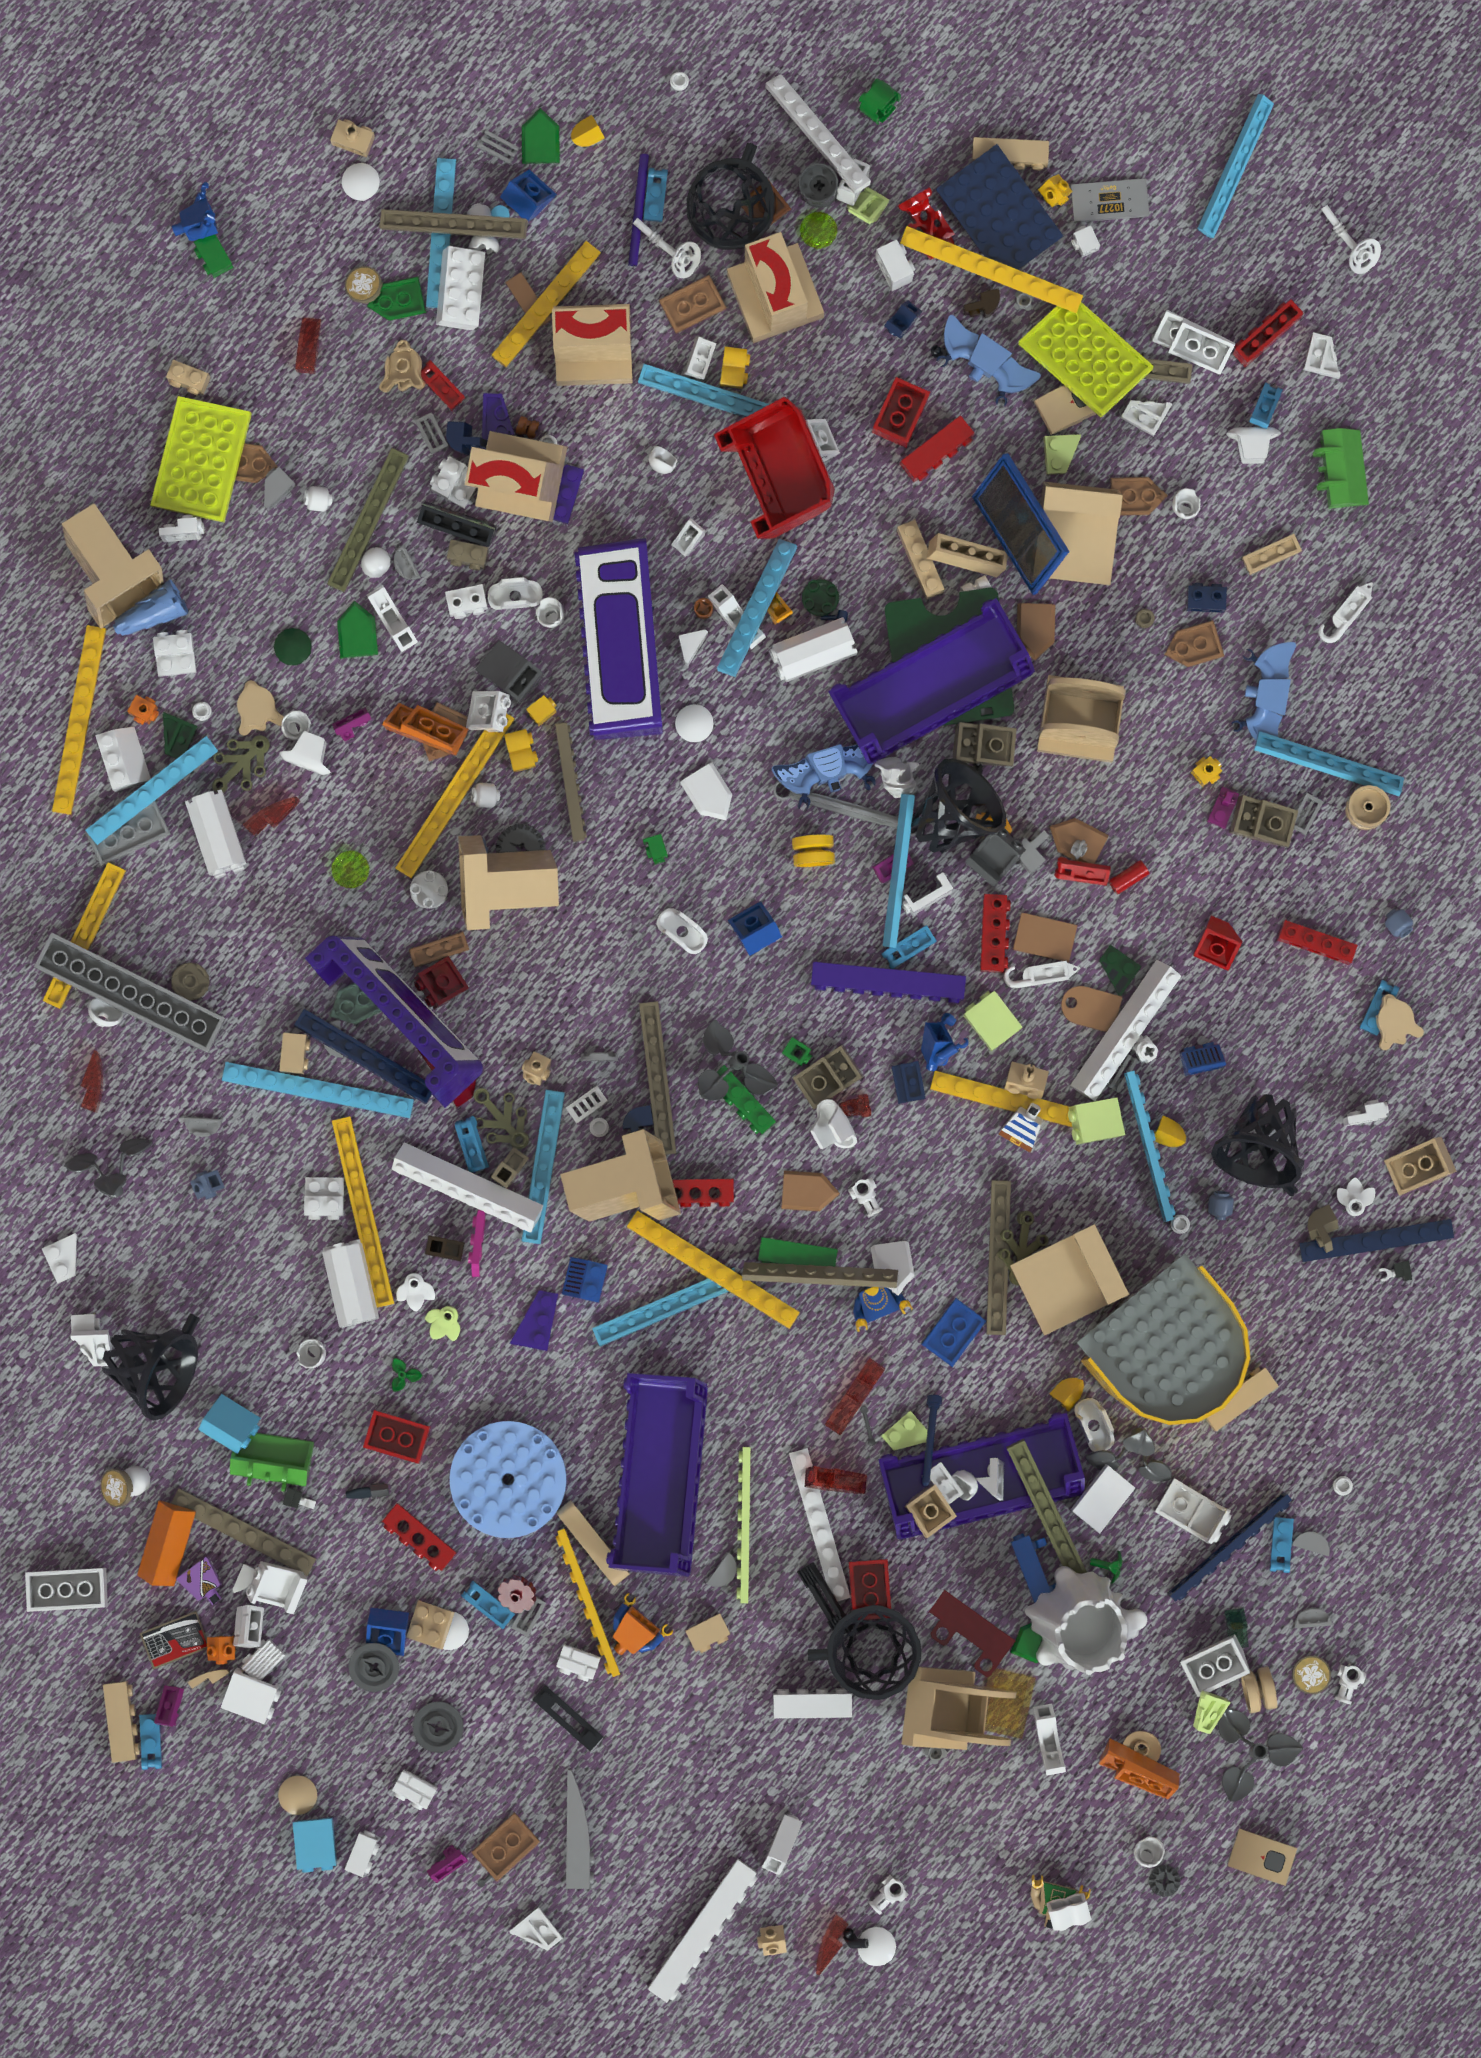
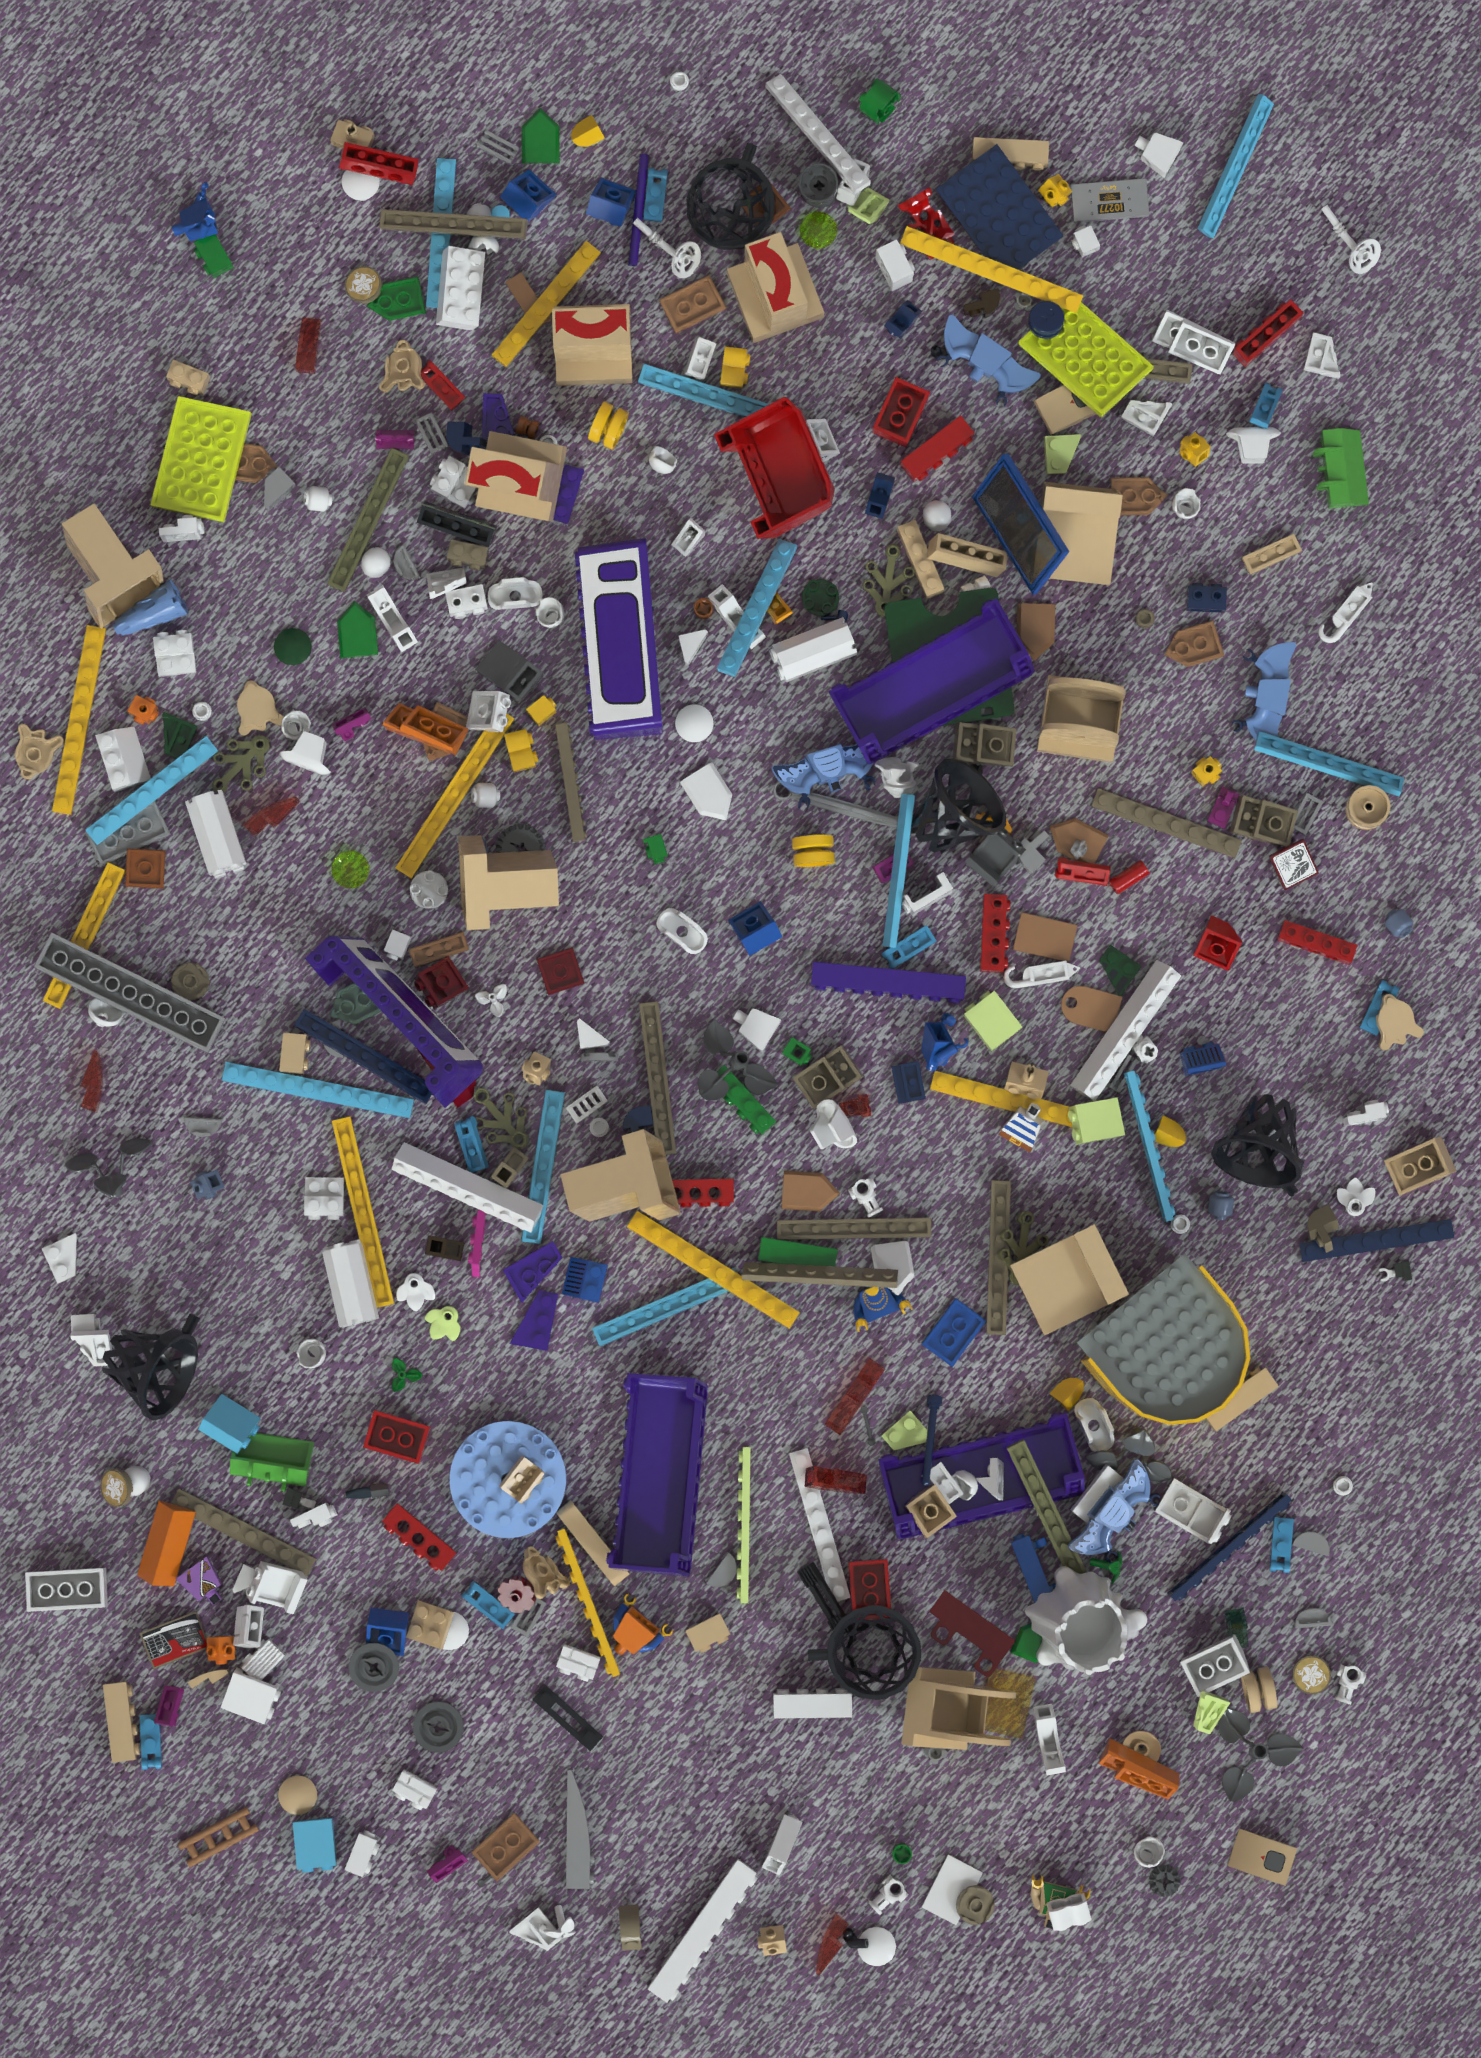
none -> tan tile [15,724,65,780]
none -> dark orange plate [125,848,165,889]
none -> medium nougat bar [177,1806,259,1867]
none -> white plate [290,1503,338,1529]
none -> red brick [339,142,419,185]
none -> magenta hinge [375,430,414,449]
none -> white brick [384,929,411,961]
none -> white wing [427,567,466,599]
none -> white plant [475,984,507,1017]
none -> tan bracket [499,1455,545,1504]
none -> dark purple wing [503,1241,562,1303]
none -> tan tile [523,1546,570,1599]
none -> dark red tile [536,947,585,996]
none -> white plant [544,1905,576,1938]
none -> white slope [577,1018,610,1050]
none -> blue slope [586,178,636,227]
none -> yellow wheel [588,401,629,450]
none -> dark tan brick [619,1904,642,1951]
none -> white torso [733,1008,781,1052]
none -> dark tan plate [777,1218,931,1240]
none -> olive plant [863,544,915,617]
none -> dark blue brick [865,472,895,519]
none -> green wheel [892,1843,912,1864]
none -> white tile [921,1854,983,1925]
none -> white hair [923,500,951,531]
none -> dark tan tile [956,1885,995,1925]
none -> dark blue head [1028,301,1064,339]
none -> torso [1068,1459,1161,1562]
none -> dark tan plate [1091,789,1242,859]
none -> white torso [1135,133,1183,178]
none -> yellow brick [1179,432,1211,467]
none -> tile [1269,839,1319,890]

